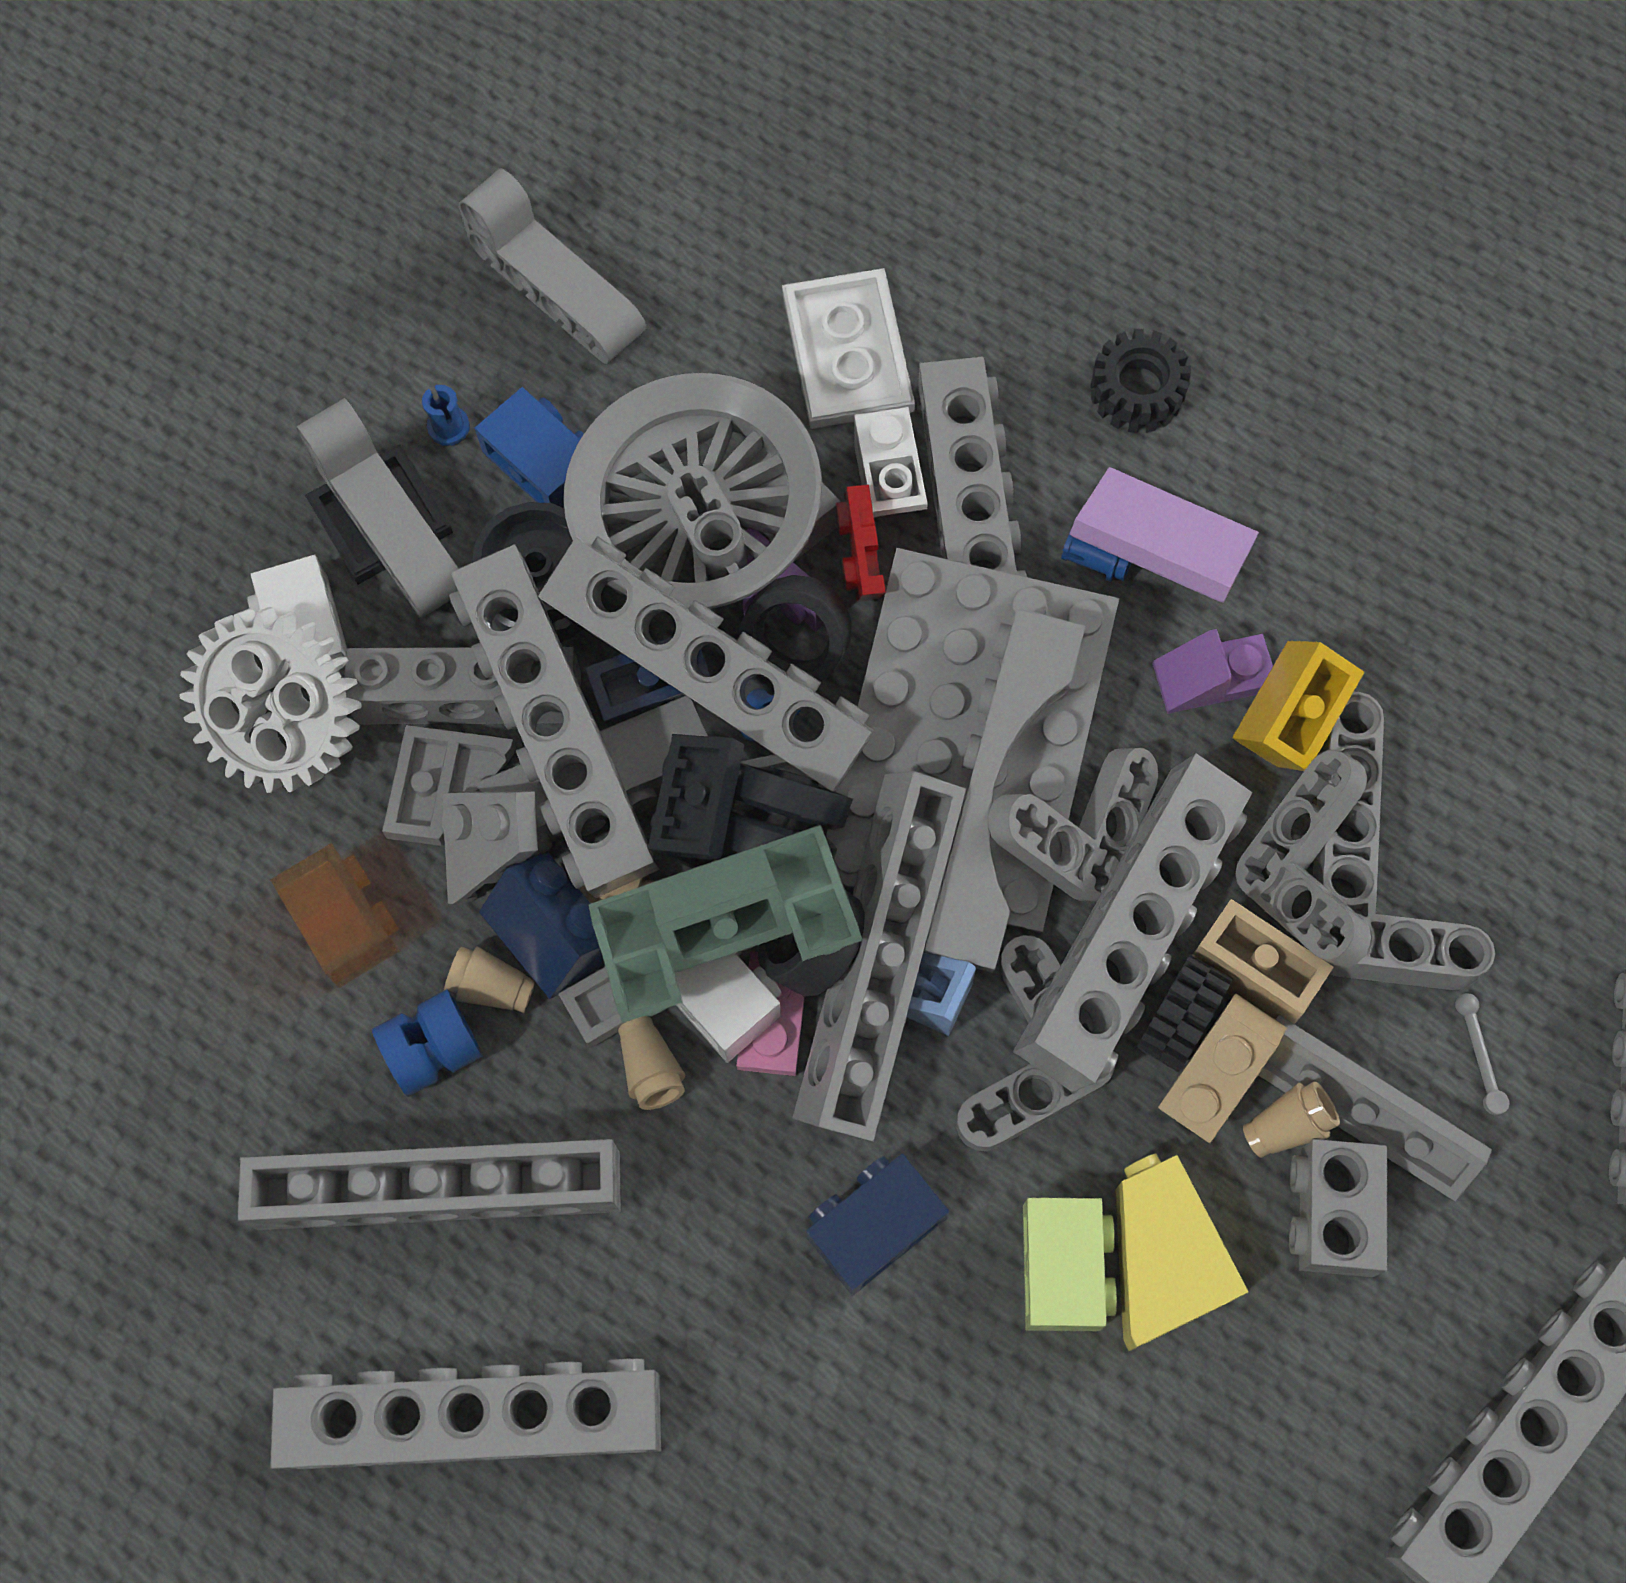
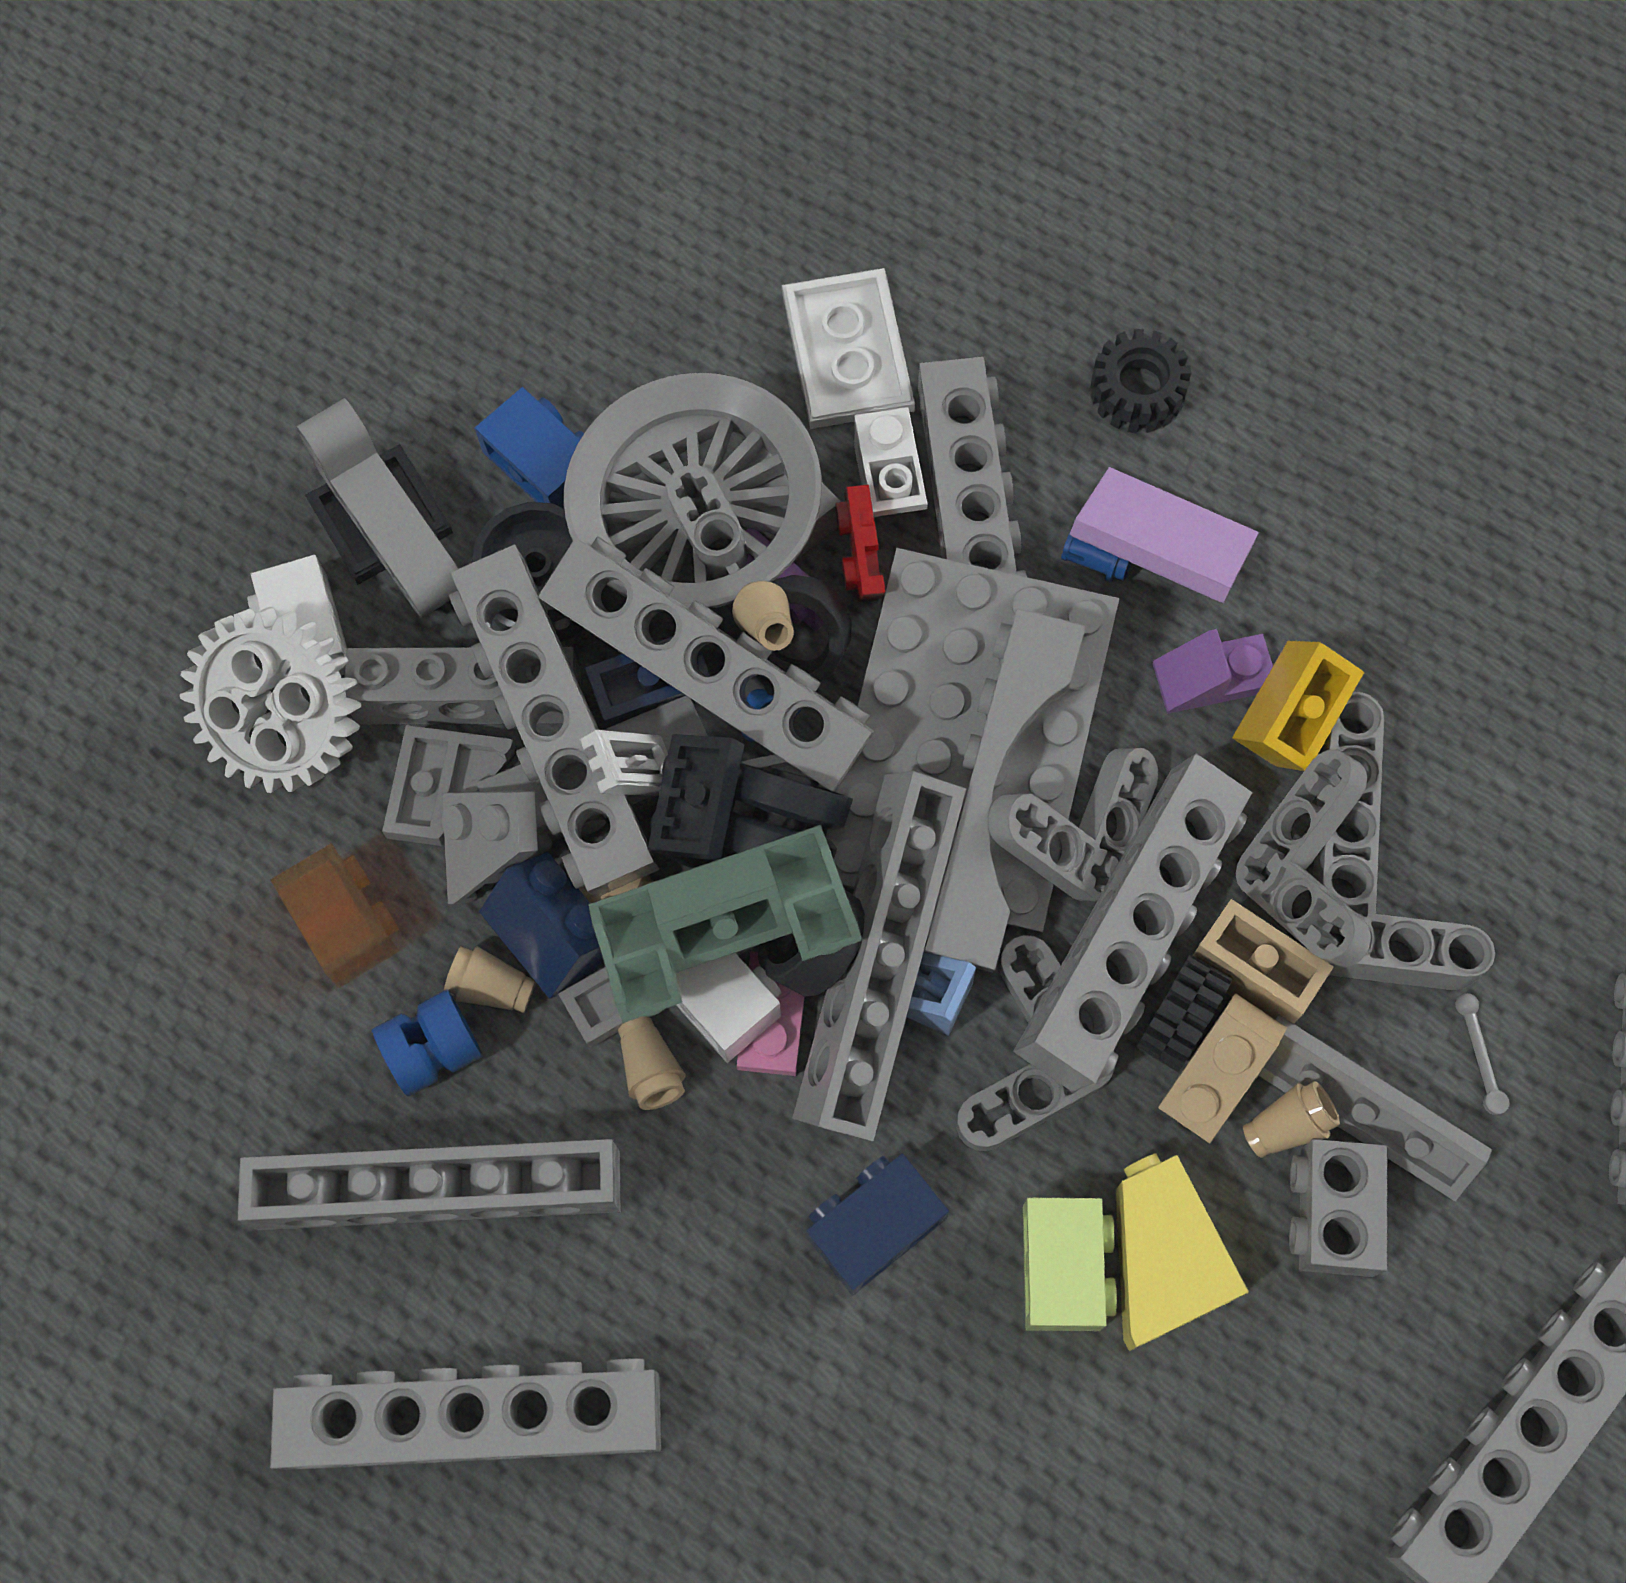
blue pin [422,385,470,446] -> none
light grey beam [459,169,646,364] -> none
none -> white tile [580,730,668,796]
none -> tan cone [732,581,794,651]

